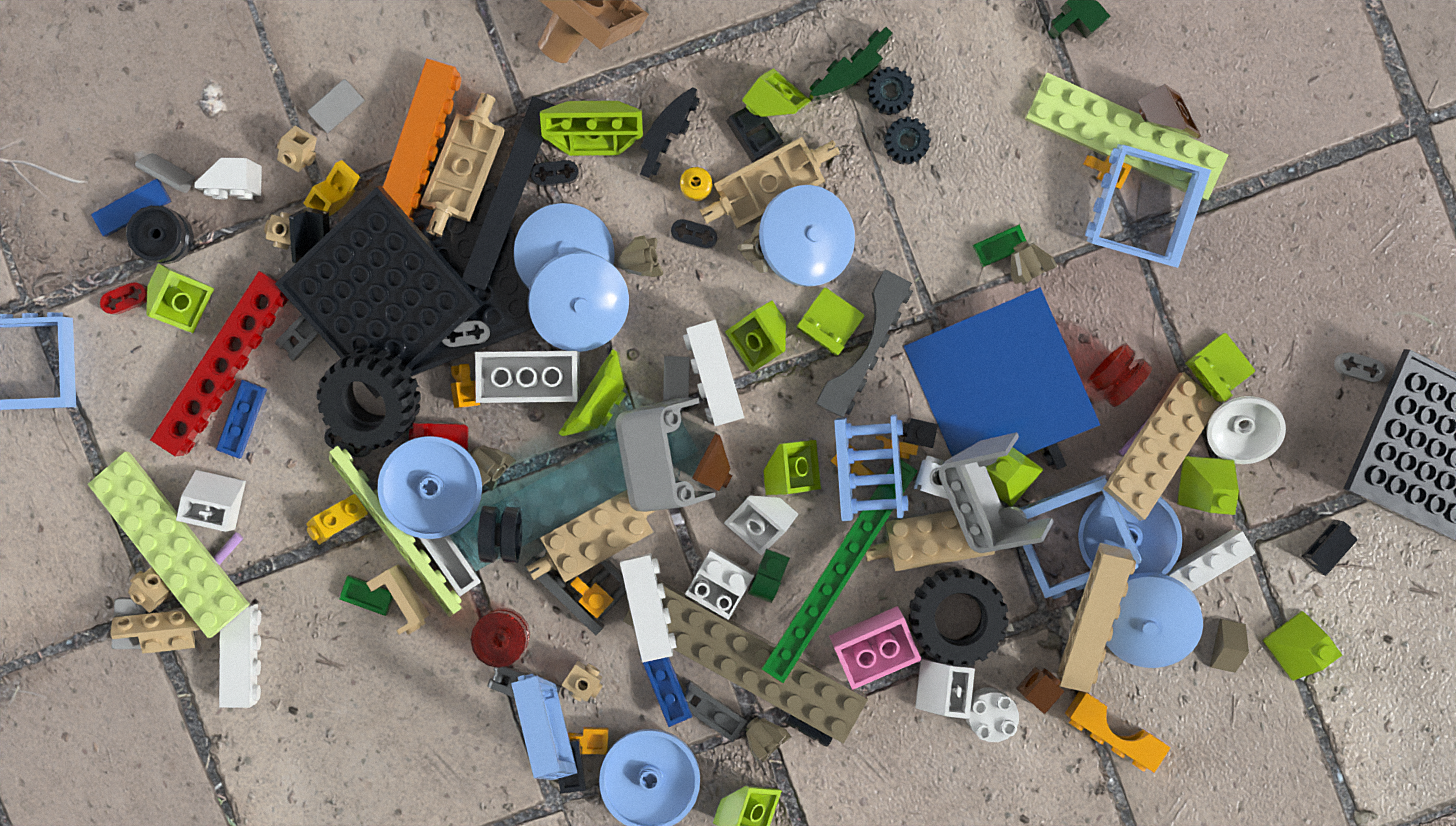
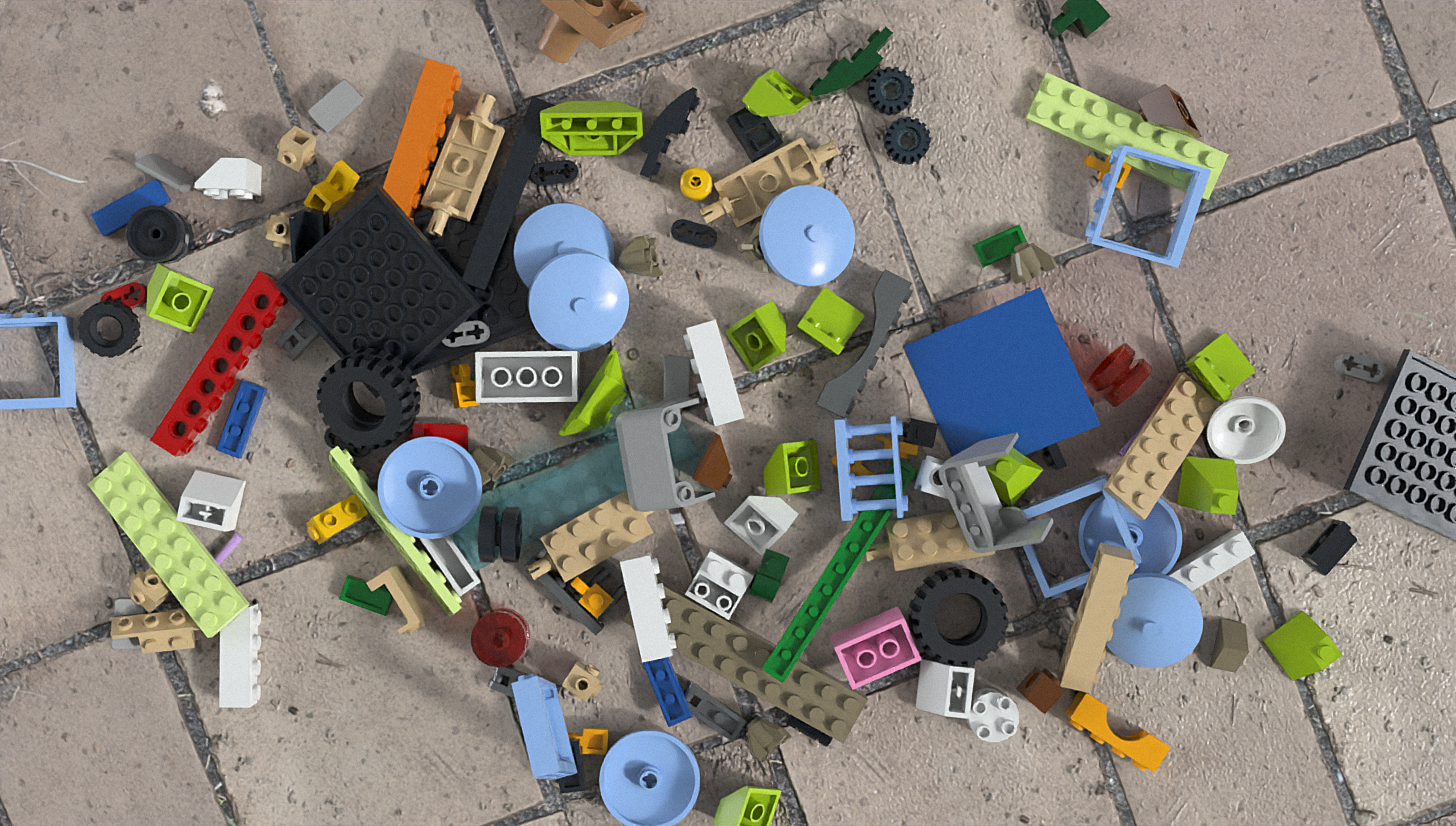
none -> black tyre [78,300,141,358]

